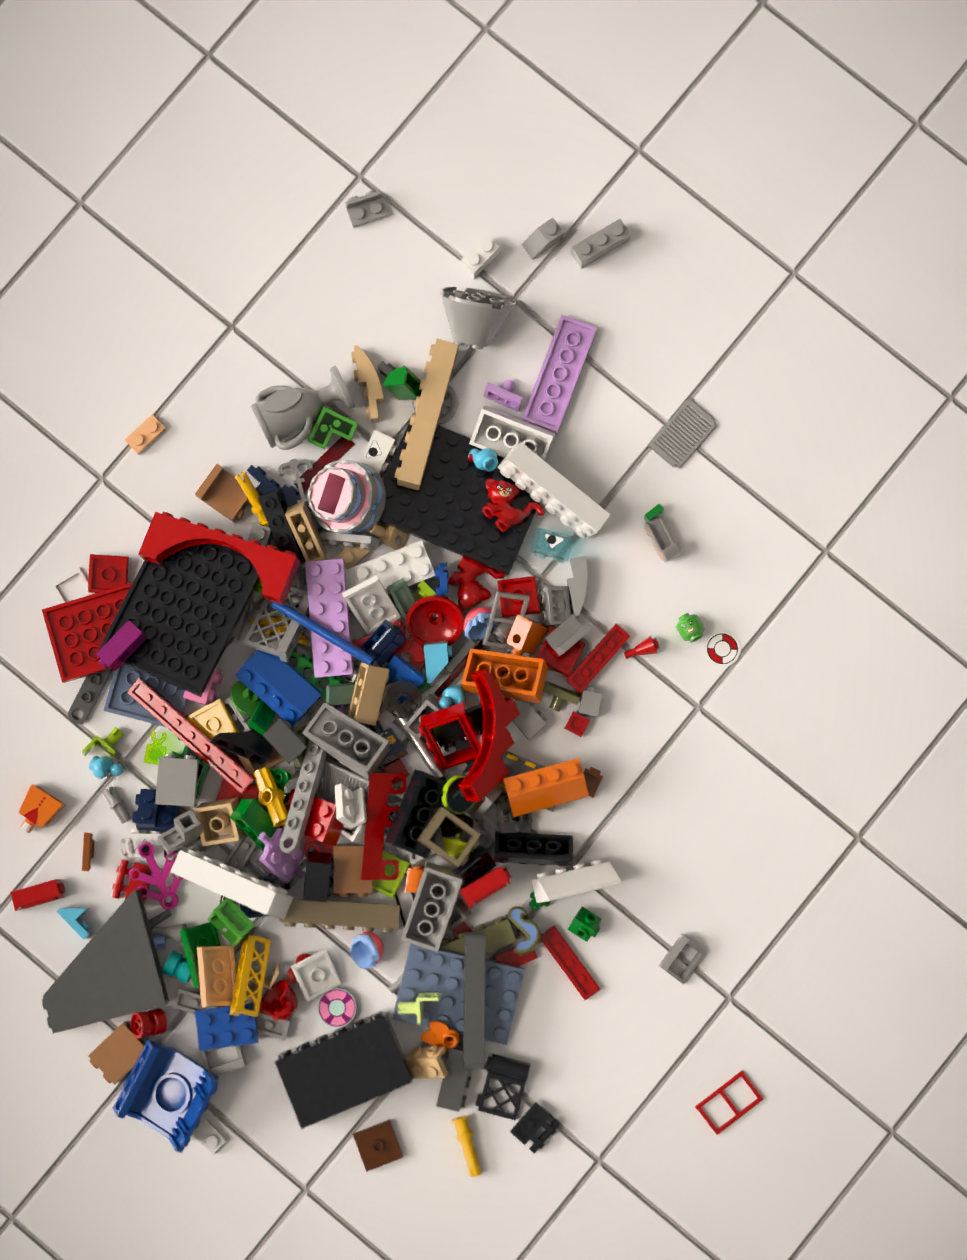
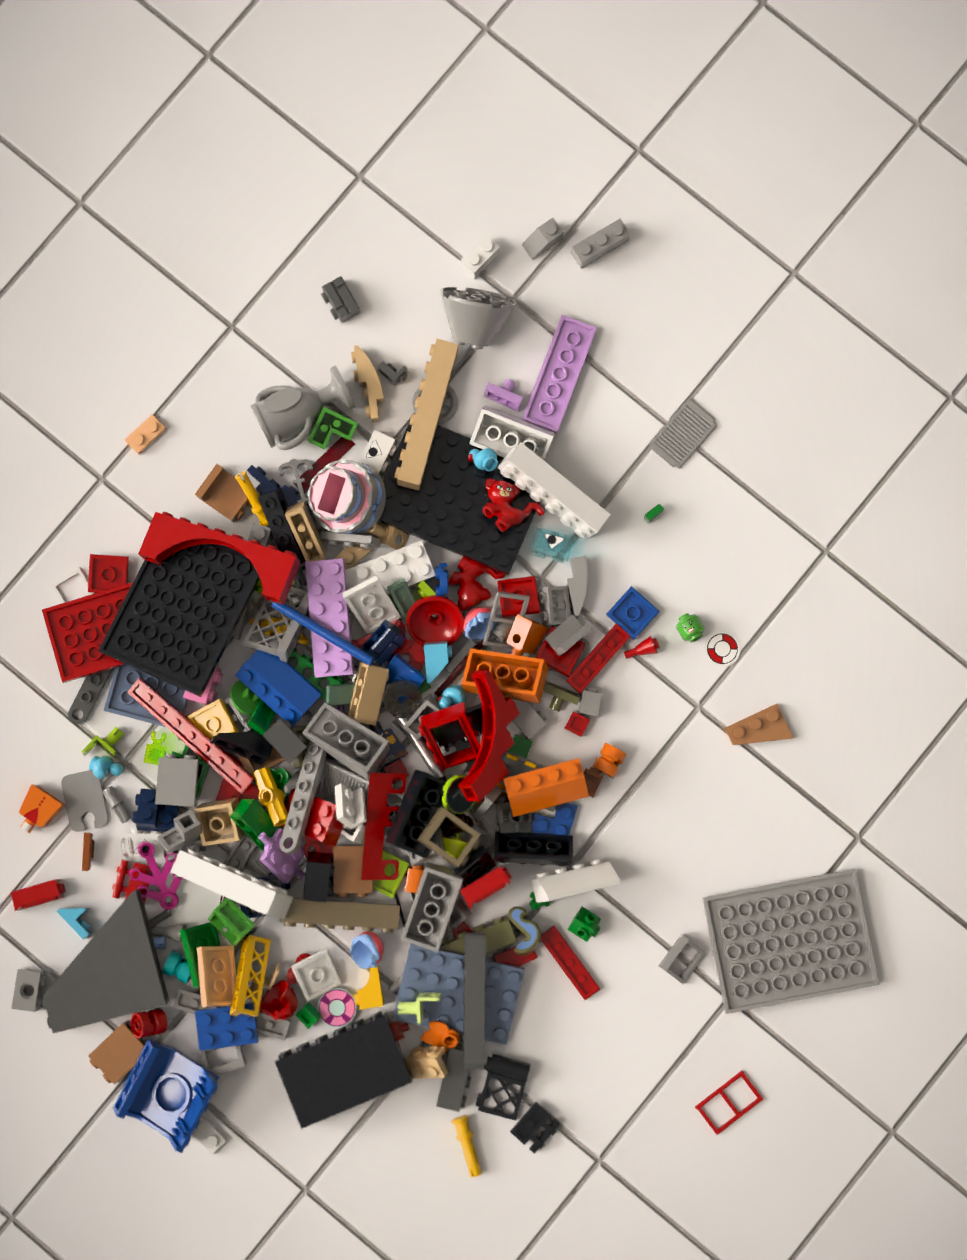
magenta brick [96,621,147,671] -> none
light grey bracket [345,190,389,228] -> none
reddish brown plate [353,1119,403,1172] -> none
green brick [383,367,421,400] -> none
light grey animal [645,517,681,562] -> none
none -> light grey brick [11,968,47,1012]
none -> light grey piece [61,770,108,832]
none -> green plate [295,1002,322,1029]
none -> dark grey brick [321,276,360,323]
none -> yellow arch [354,966,384,1010]
none -> clear red tile [390,1020,410,1041]
none -> green tile [509,734,533,758]
none -> blue plate [531,803,578,835]
none -> orange wheel [592,743,627,778]
none -> blue plate [606,586,660,640]
none -> light grey plate [702,869,879,1014]
none -> medium nougat wing [724,704,794,745]

